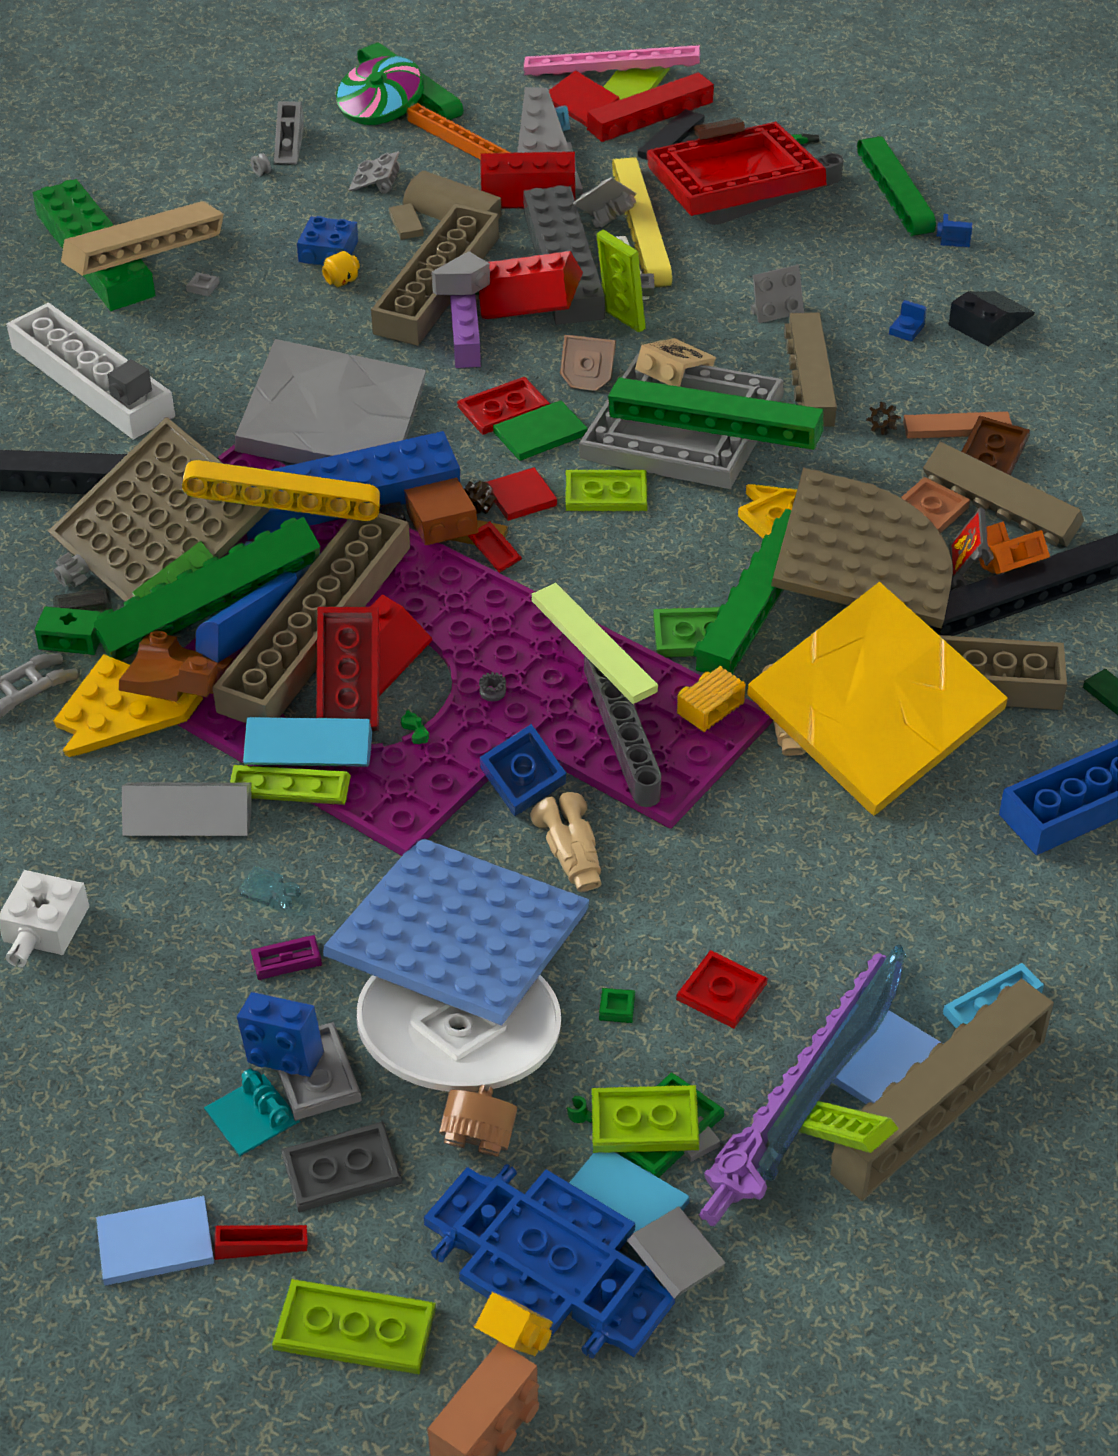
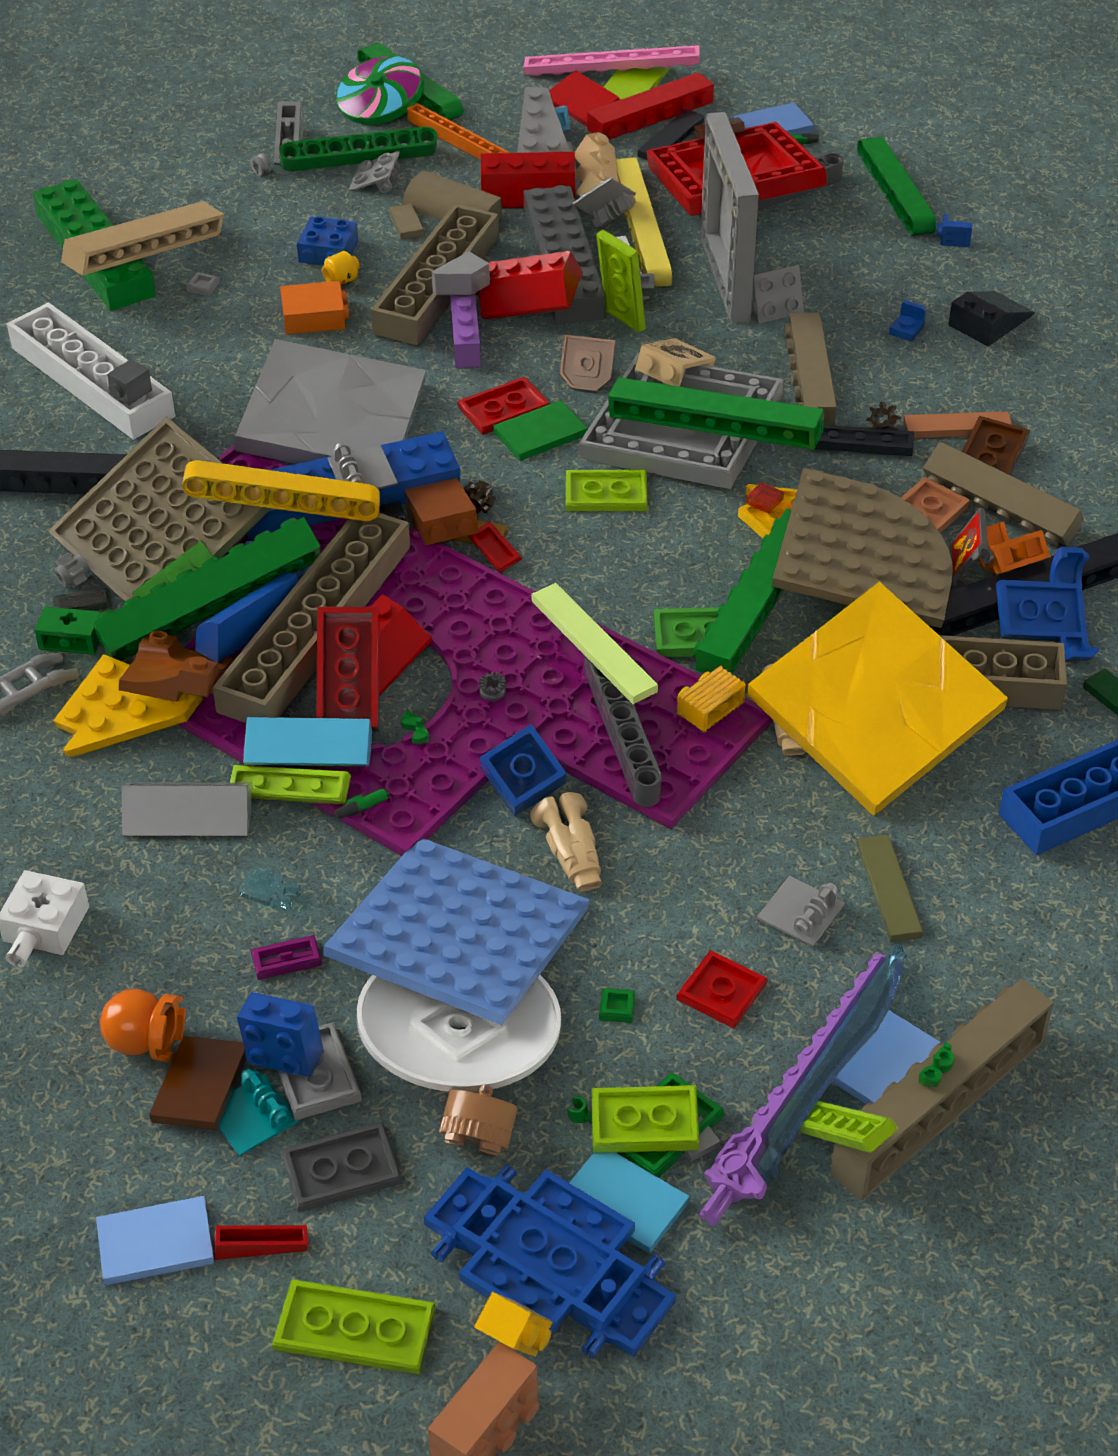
red tile [486,467,557,521] -> none
light grey tile [627,1206,725,1299] -> none
medium azure plate [943,963,1044,1028] -> none
none -> orange tile [99,989,186,1063]
none -> reddish brown tile [149,1036,247,1130]
none -> green beam [280,127,438,171]
none -> orange brick [280,281,350,335]
none -> light grey hinge [328,442,398,489]
none -> piece [334,788,390,820]
none -> tan brick [575,132,619,197]
none -> light grey tile [700,112,759,323]
none -> medium blue tile [733,103,814,134]
none -> clear red tile [746,482,784,514]
none -> light grey hinge [757,876,845,947]
none -> black plate [815,424,914,456]
none -> olive tile [857,834,923,942]
none -> green piece [919,1042,954,1087]
none -> blue piece [996,547,1099,661]

